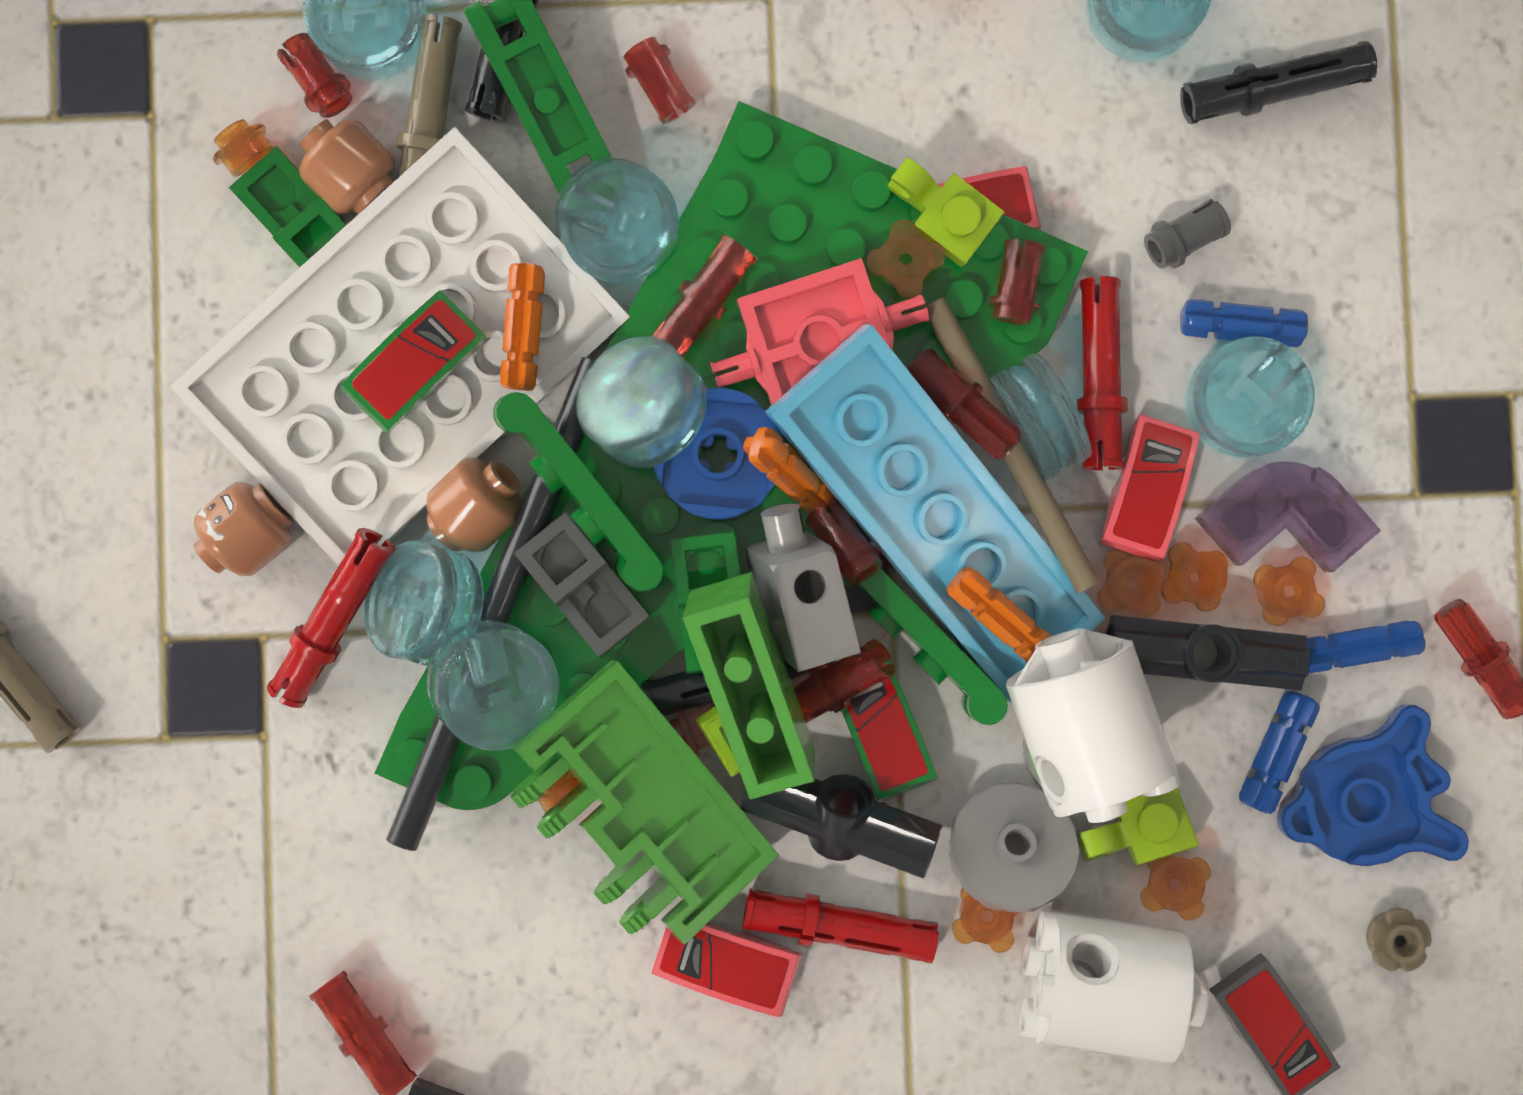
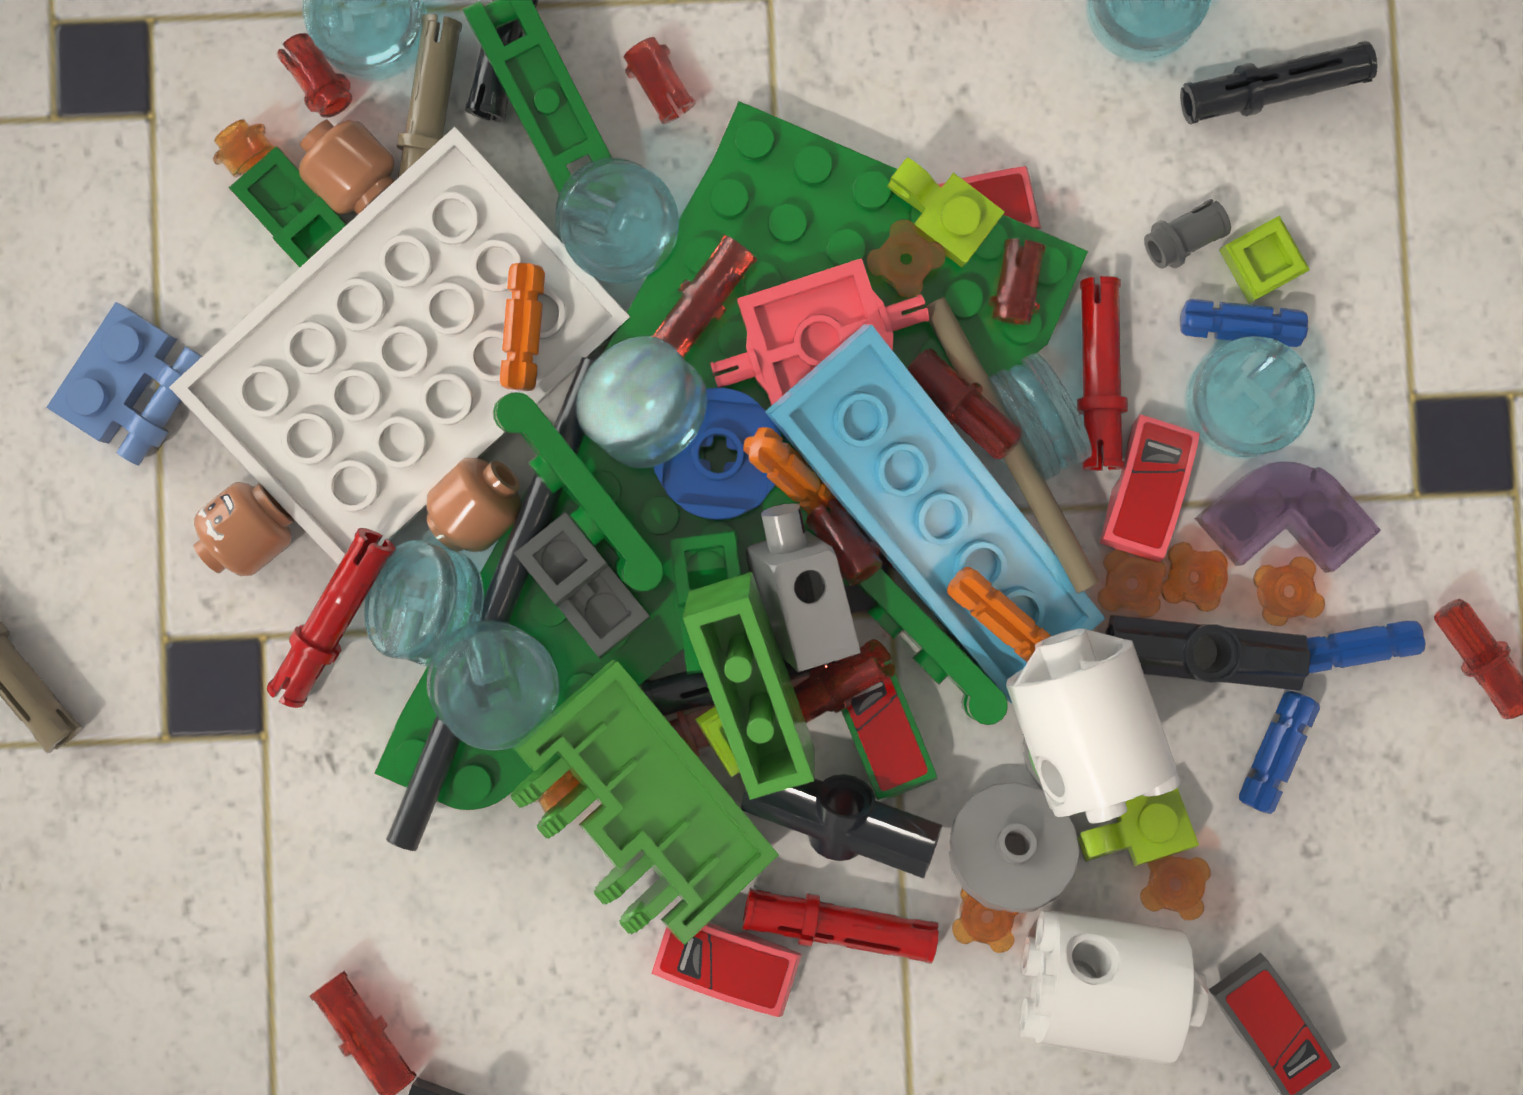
slope [340,290,486,434] -> none
blue tile [1277,704,1469,867] -> none
dark tan plate [1366,908,1432,972] -> none
none -> medium blue plate [46,302,203,466]
none -> lime tile [1219,215,1310,304]

